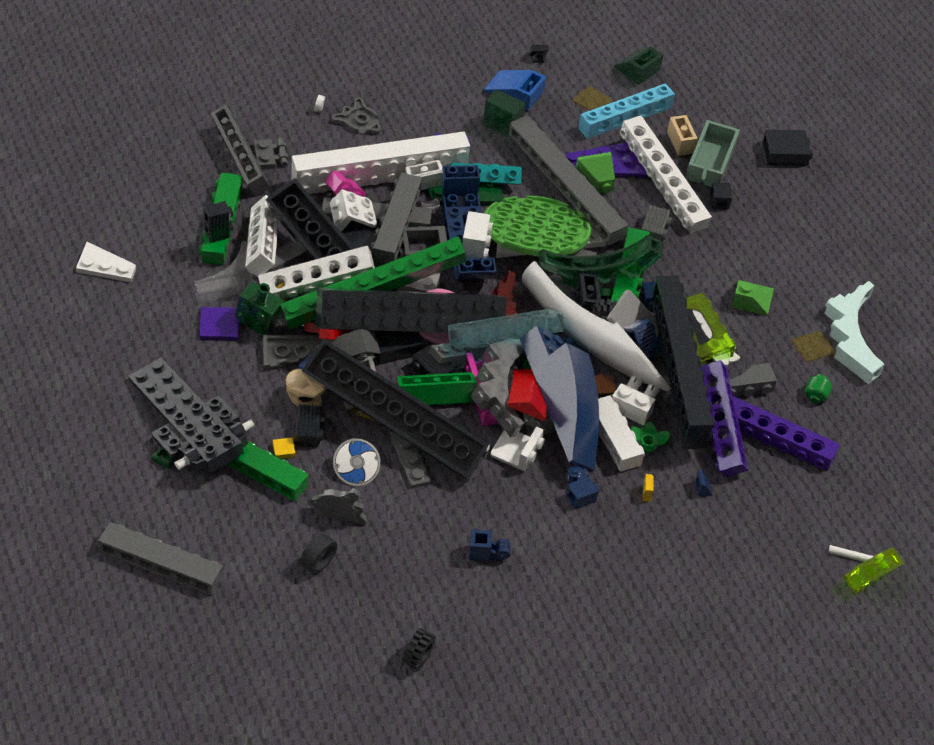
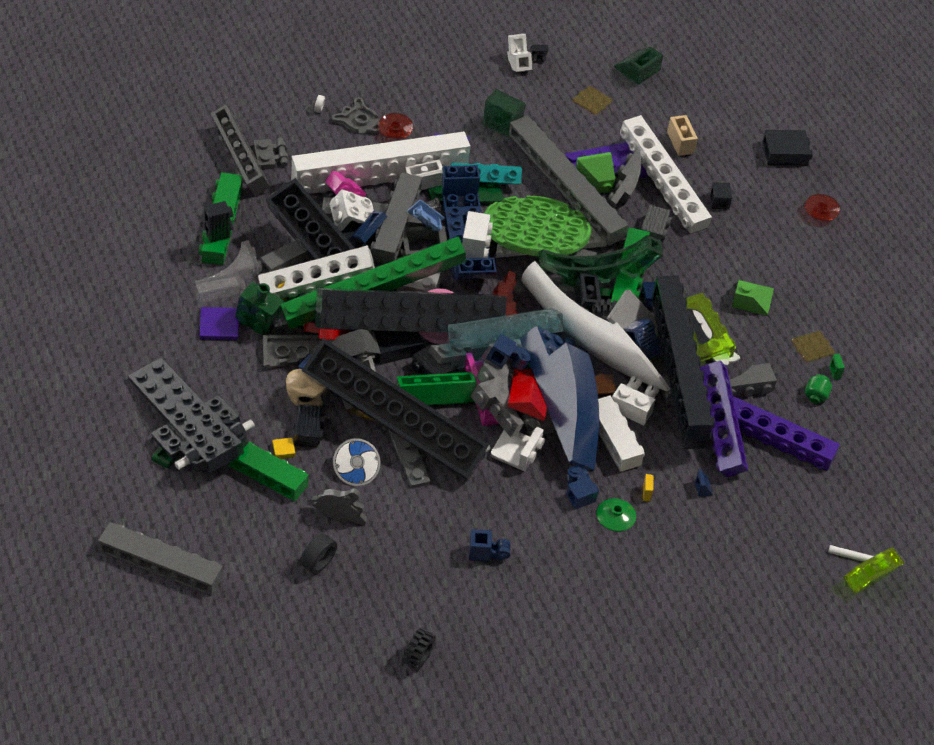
white wing [76,242,136,282] -> none
white brick [245,195,278,278] -> none
blue slope [484,70,546,111] -> none
medium azure brick [578,83,675,139] -> none
green plate [631,422,669,453] -> none
sand green piece [685,120,740,187] -> none
light aqua arch [825,281,884,384] -> none
none -> dark blue tile [352,211,388,243]
none -> clear red dish [378,113,413,139]
none -> medium blue hinge [407,200,444,232]
none -> dark blue brick [486,334,531,370]
none -> white brick [507,34,532,72]
none -> green dish [596,498,636,532]
none -> dark grey slope [606,149,641,208]
none -> clear red dish [805,194,840,221]
none -> green tile [829,354,845,380]

